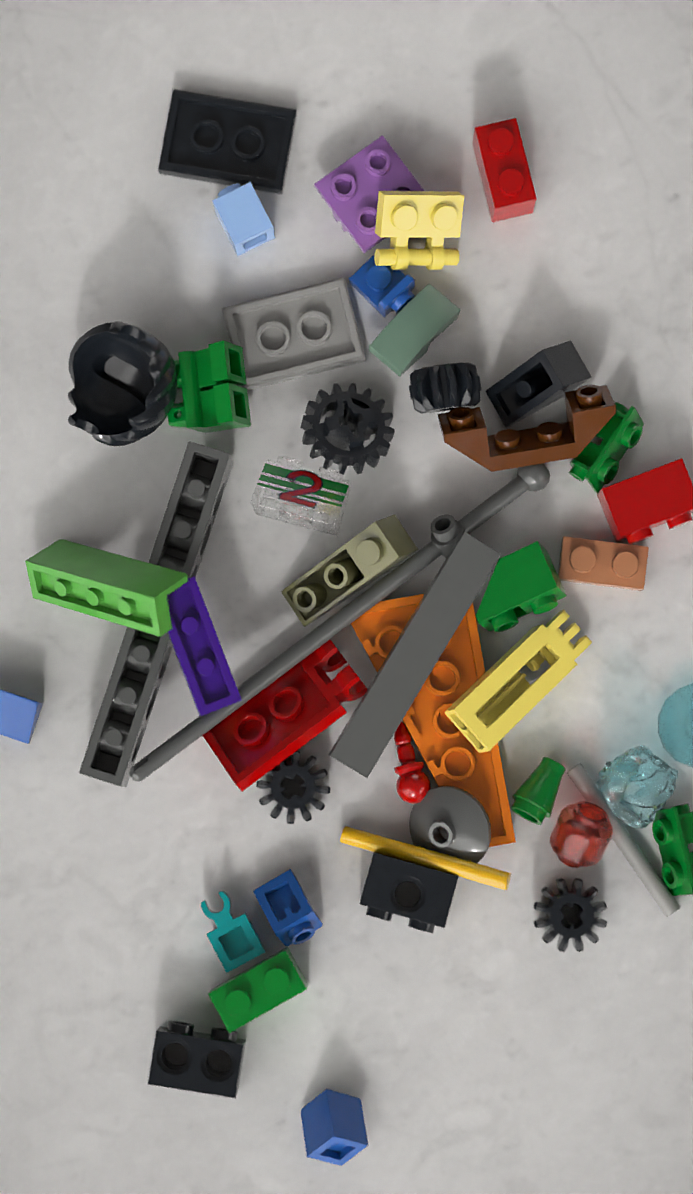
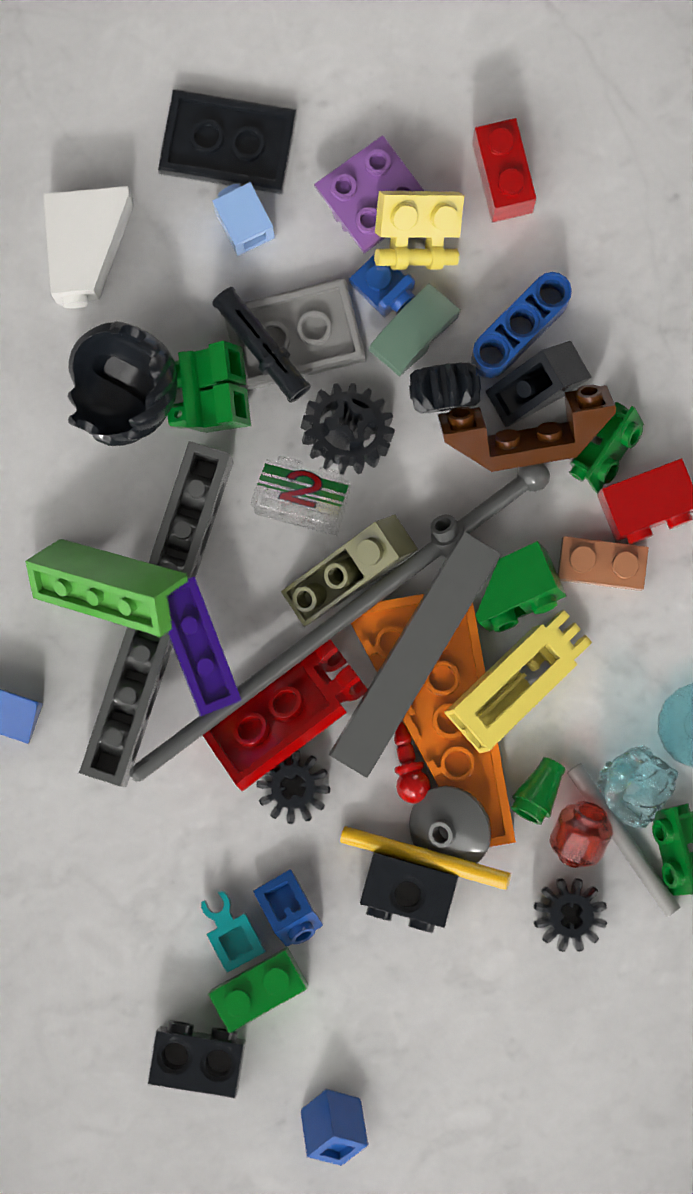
none -> white slope [43,186,133,308]
none -> black pin [212,287,311,403]
none -> blue beam [471,272,572,378]

